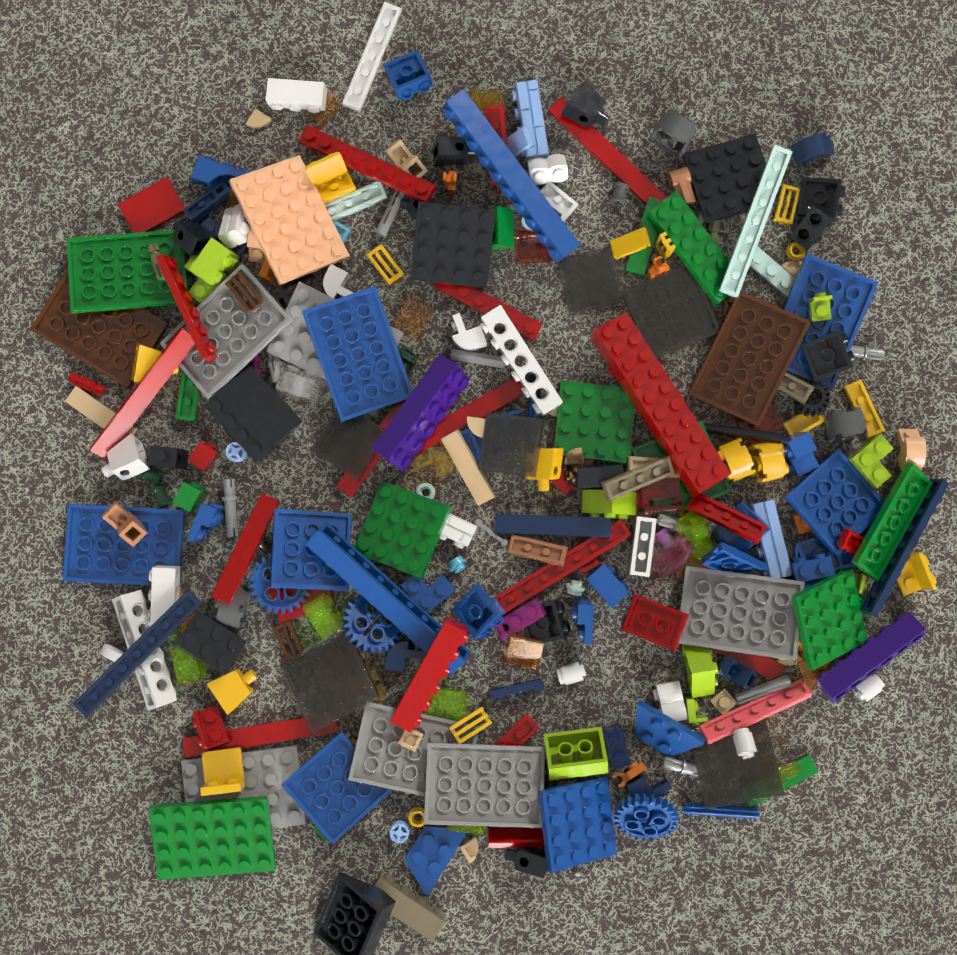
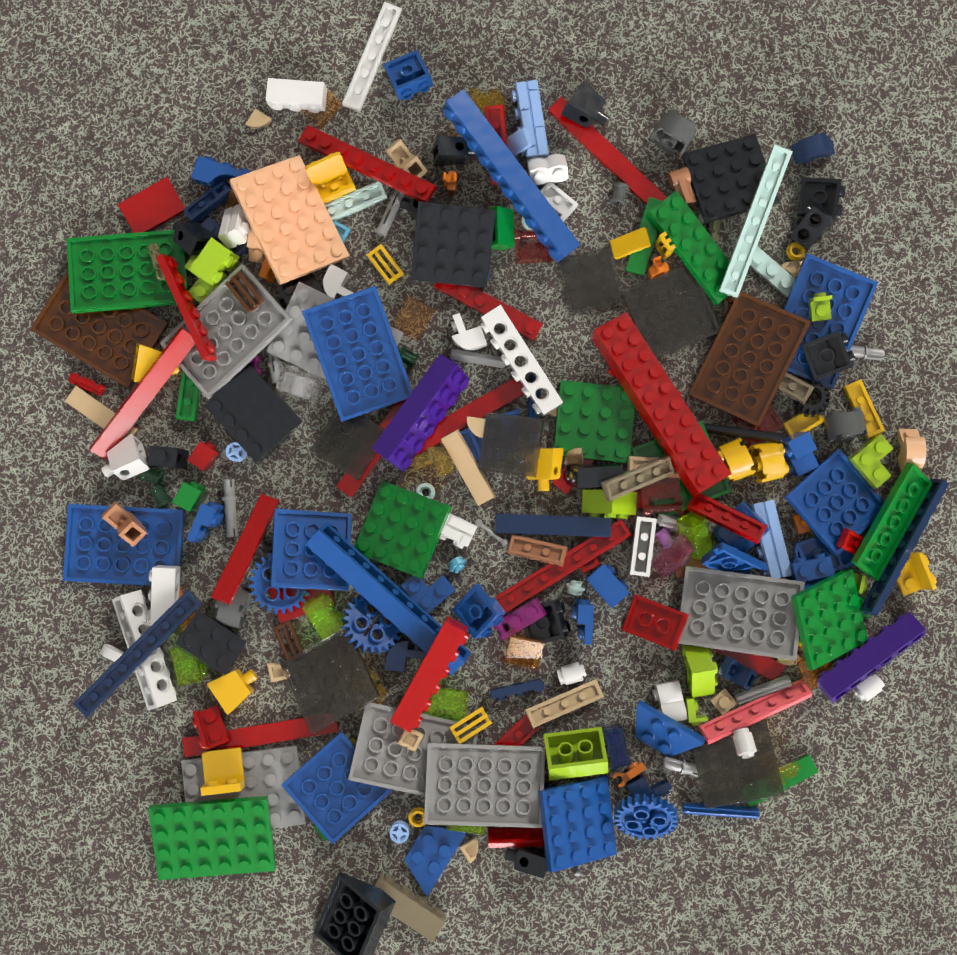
yellow tile [773,184,801,226] -> none
none -> tan tile [267,663,291,682]
none -> tan plate [525,679,604,728]

